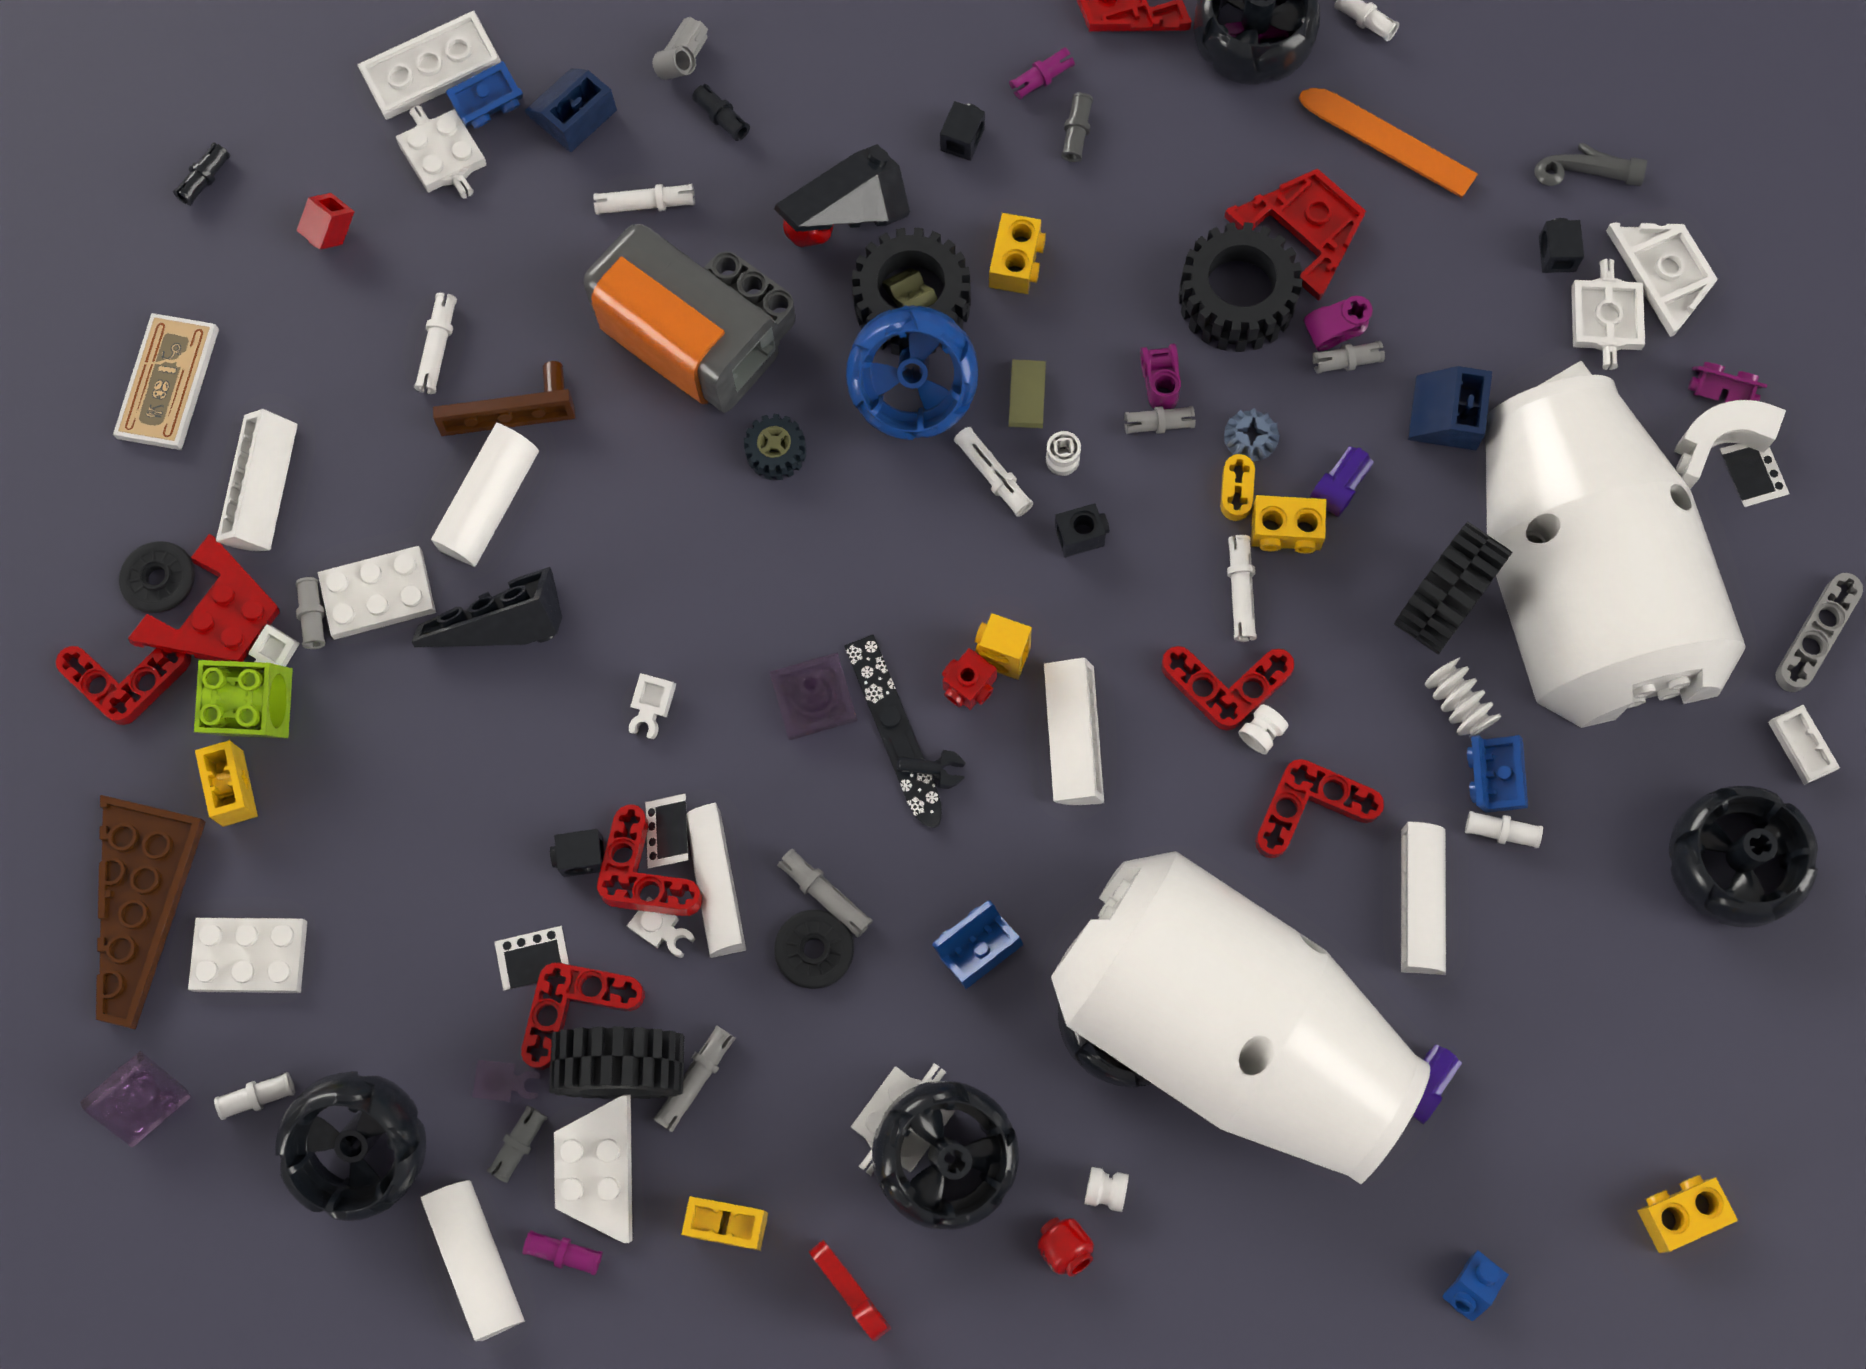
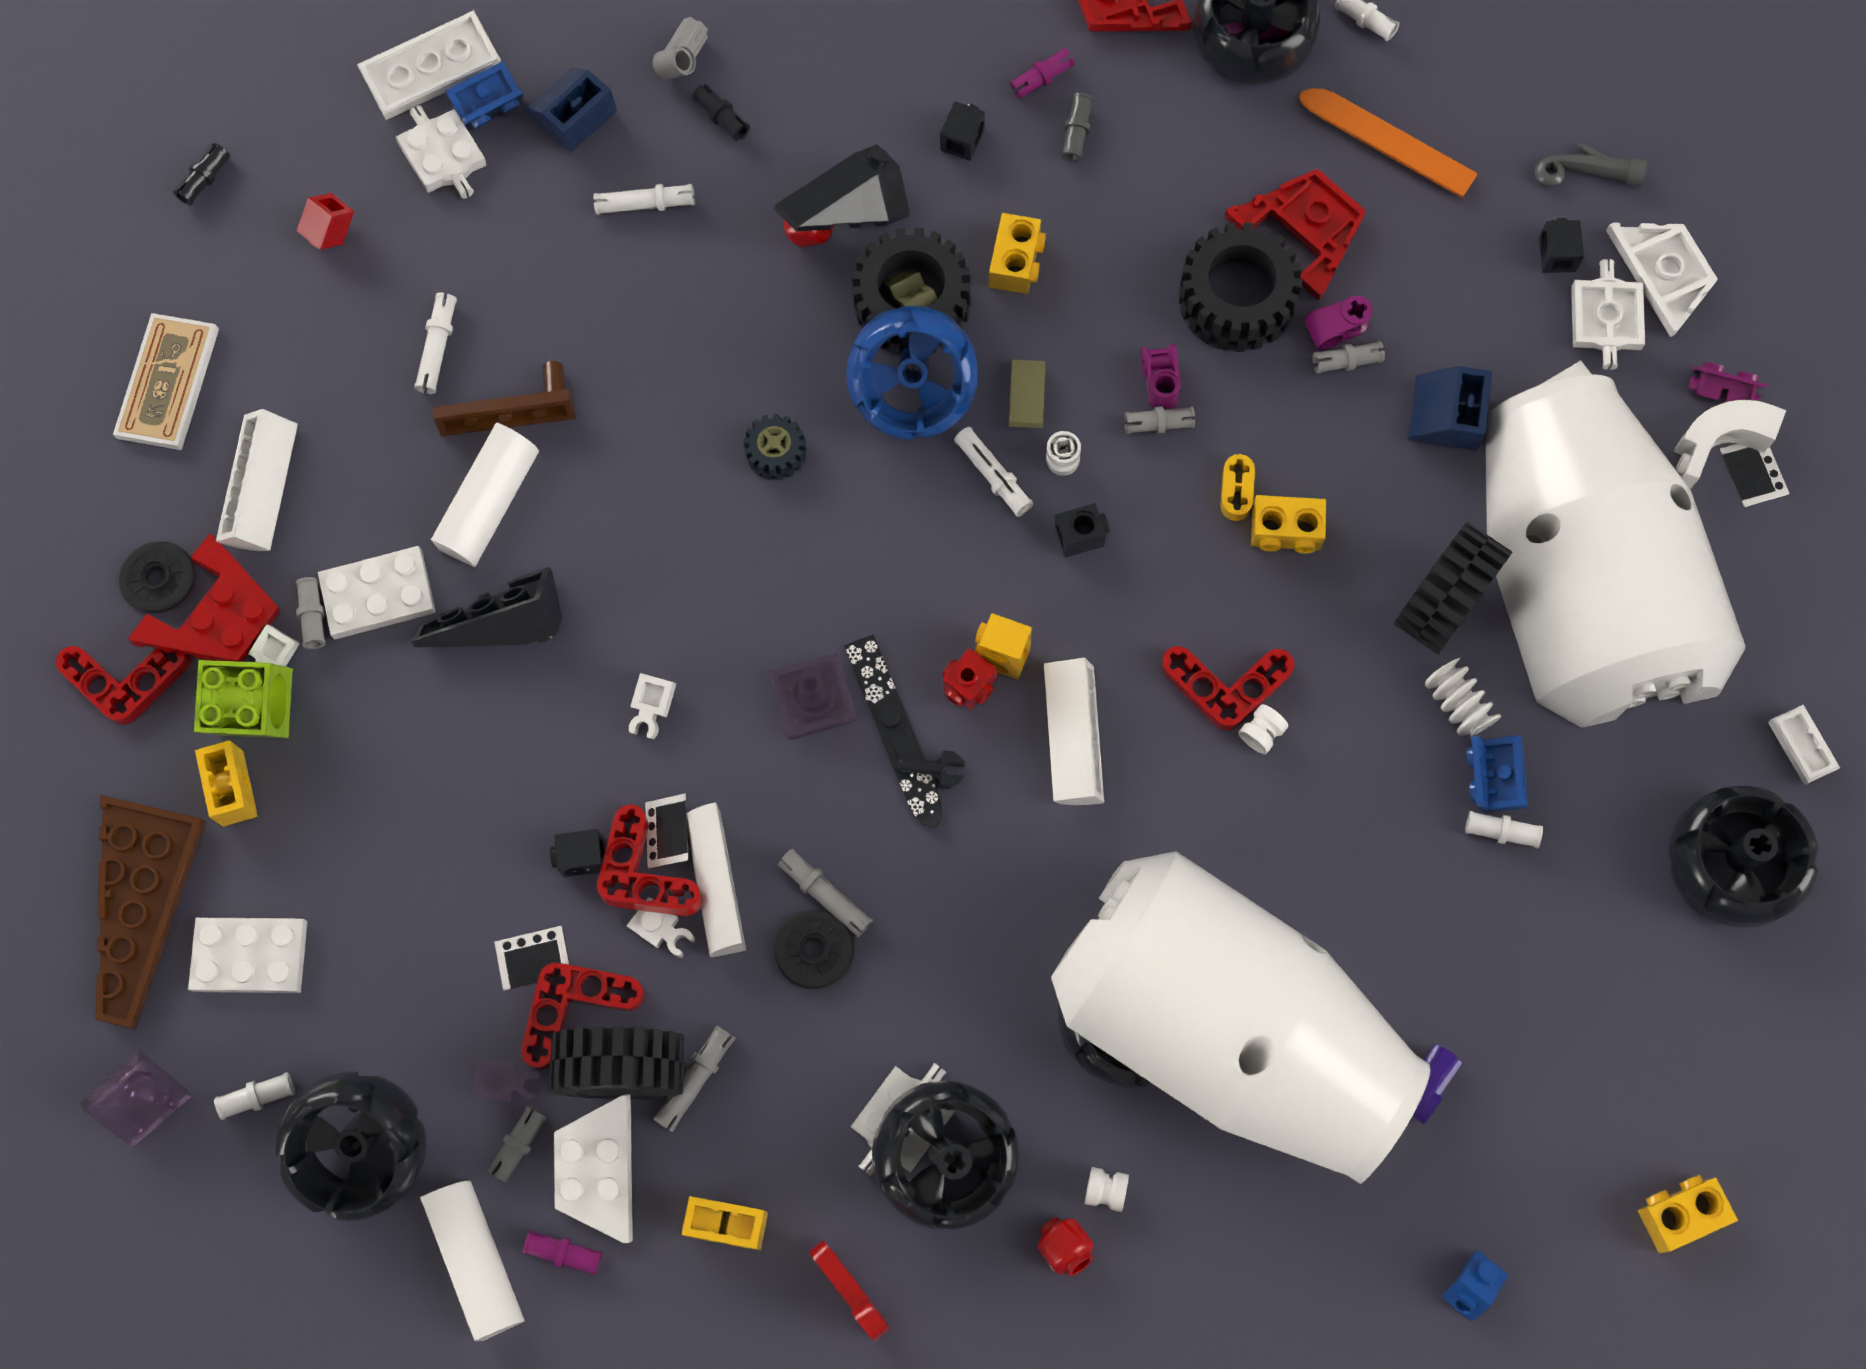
piece [583,224,796,413] -> none
blue bracket [933,900,1024,989] -> none
sand blue gear [1224,408,1280,461] -> none
white pin [1227,535,1257,642] -> none
red beam [1255,759,1384,858] -> none
dark purple piece [1309,446,1374,517] -> none
white brick [1401,822,1446,975] -> none
light grey beam [1775,573,1863,692] -> none

